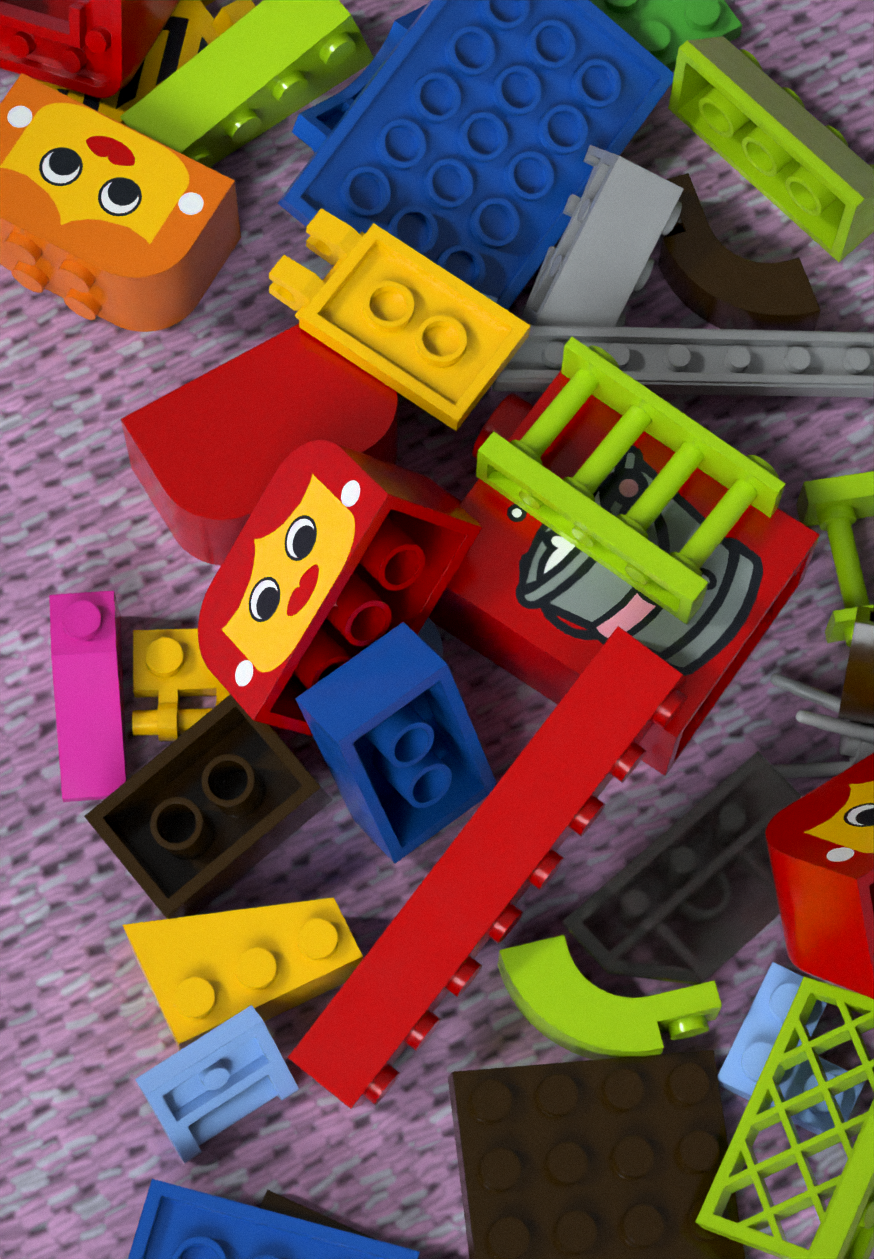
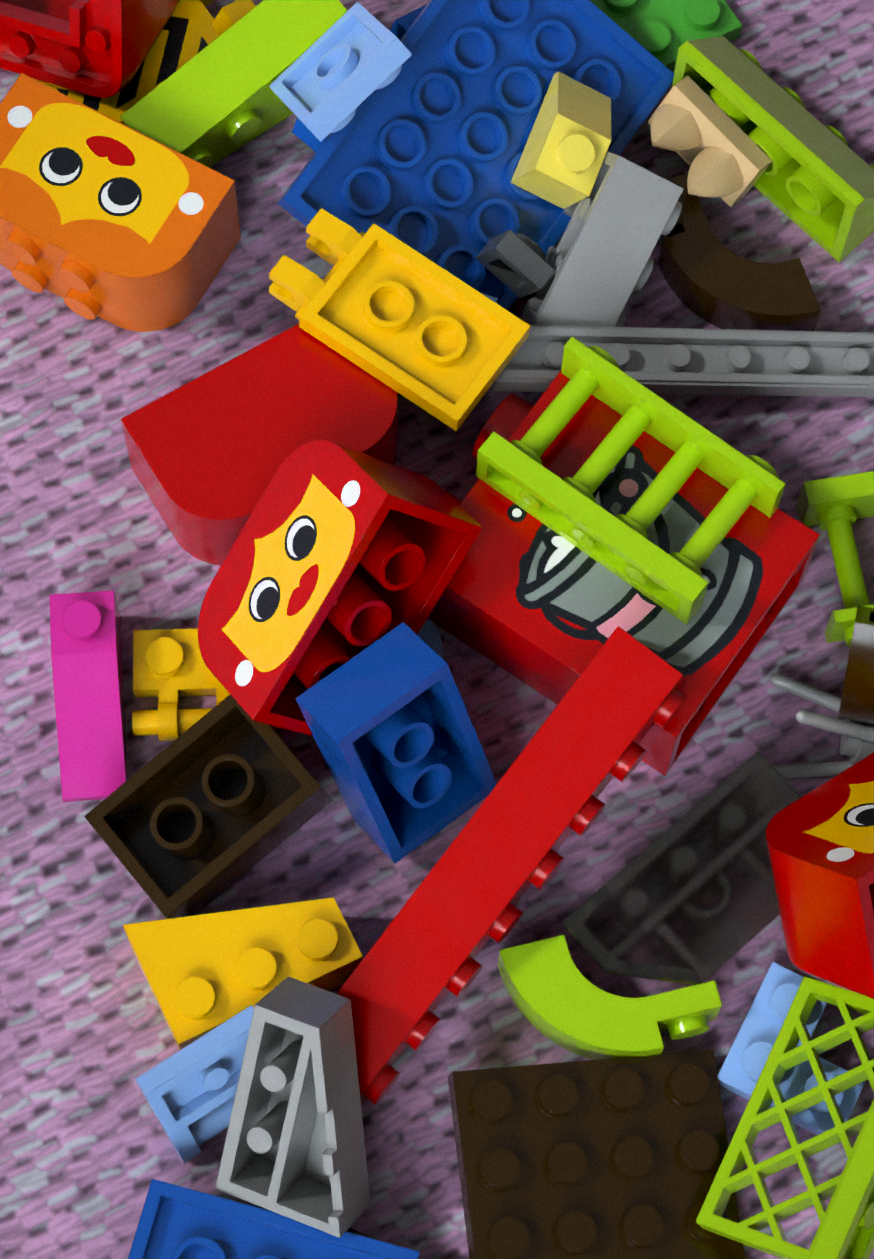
none -> light grey wedge [215,976,371,1238]
none -> light blue plate [269,2,412,142]
none -> dark grey plate [475,229,555,298]
none -> light yellow slope [510,71,611,209]
none -> tan tile [647,76,772,207]

